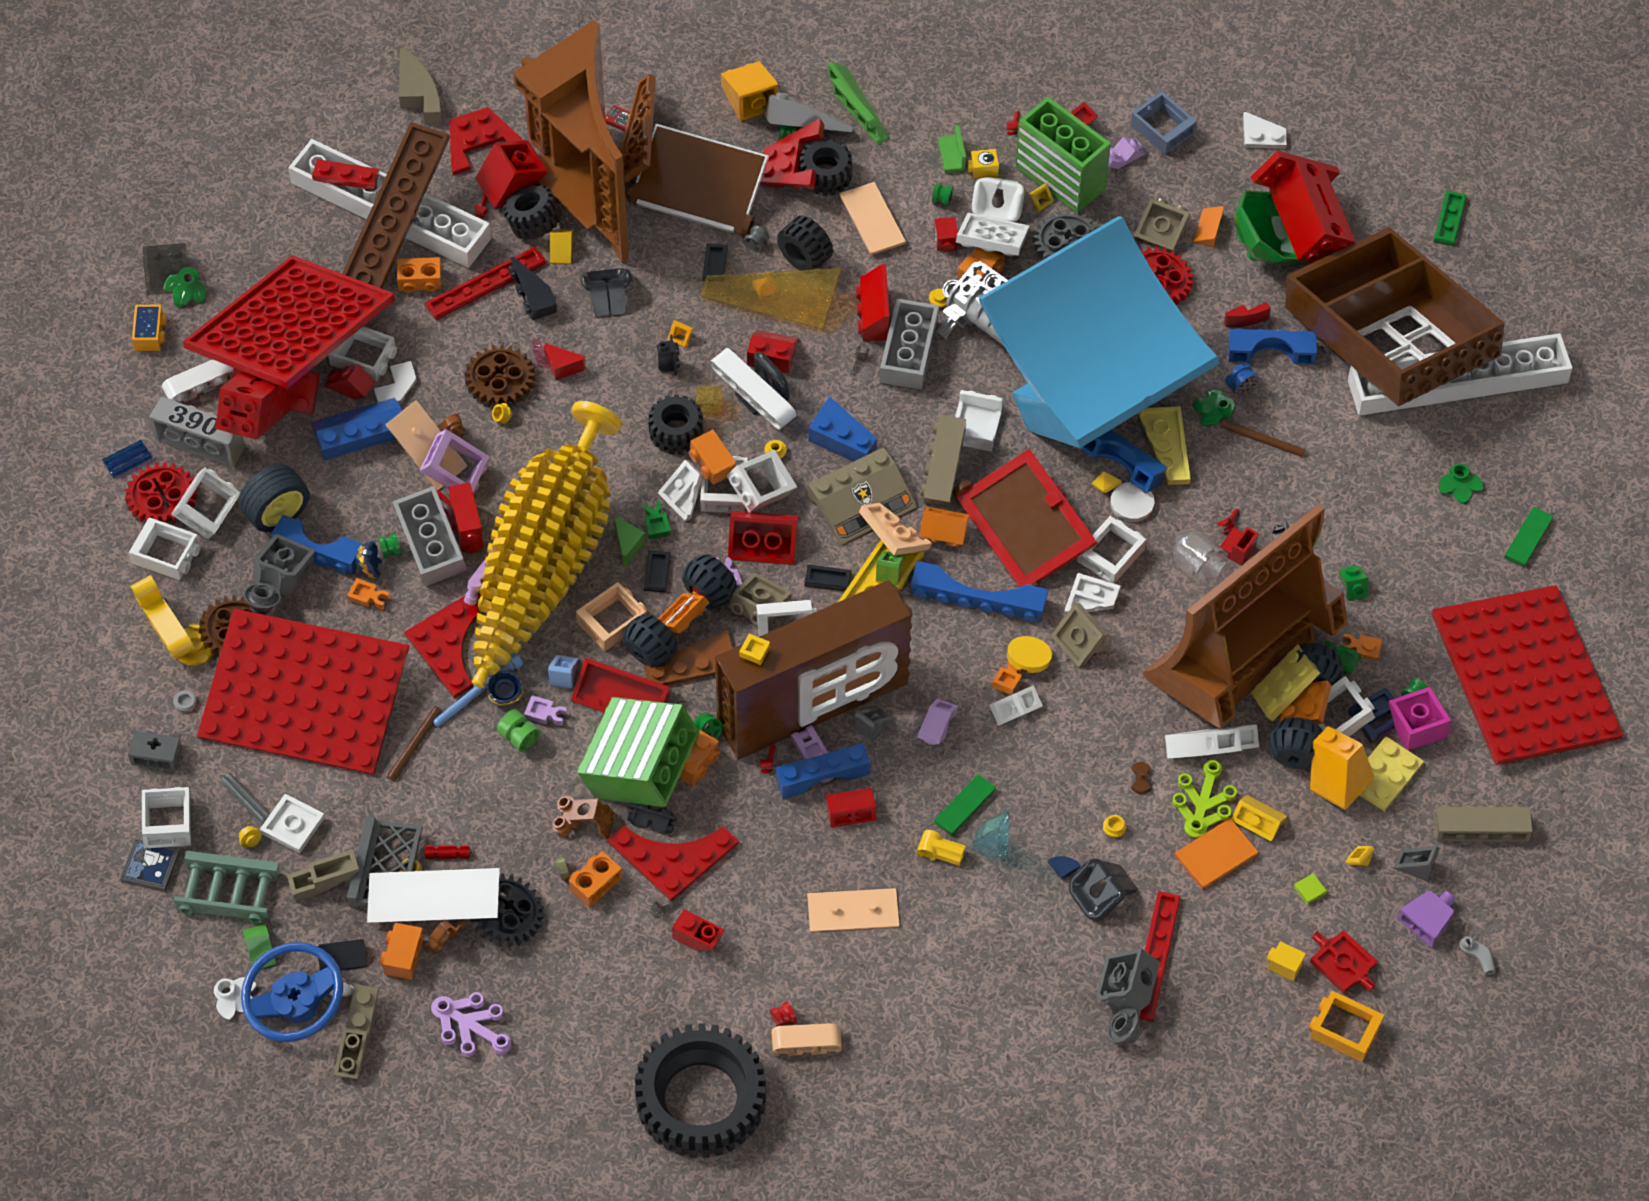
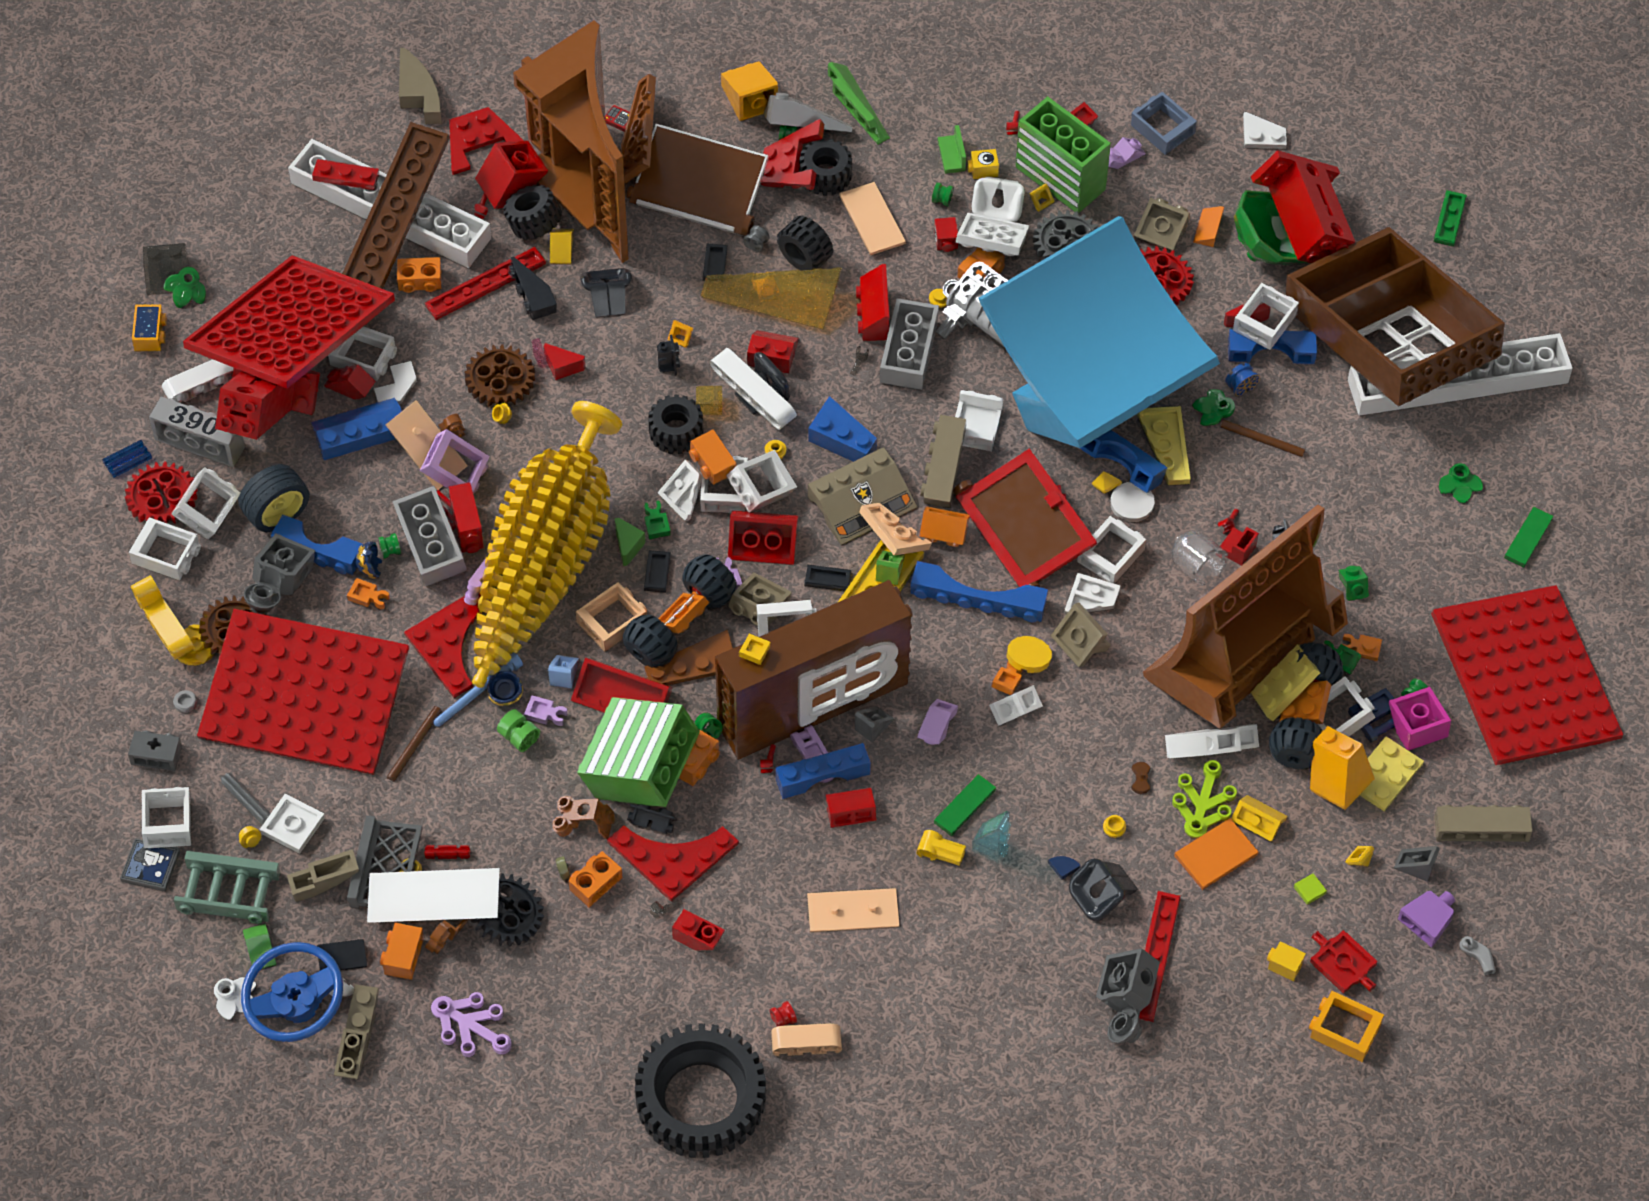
none -> white window [1233,283,1299,350]

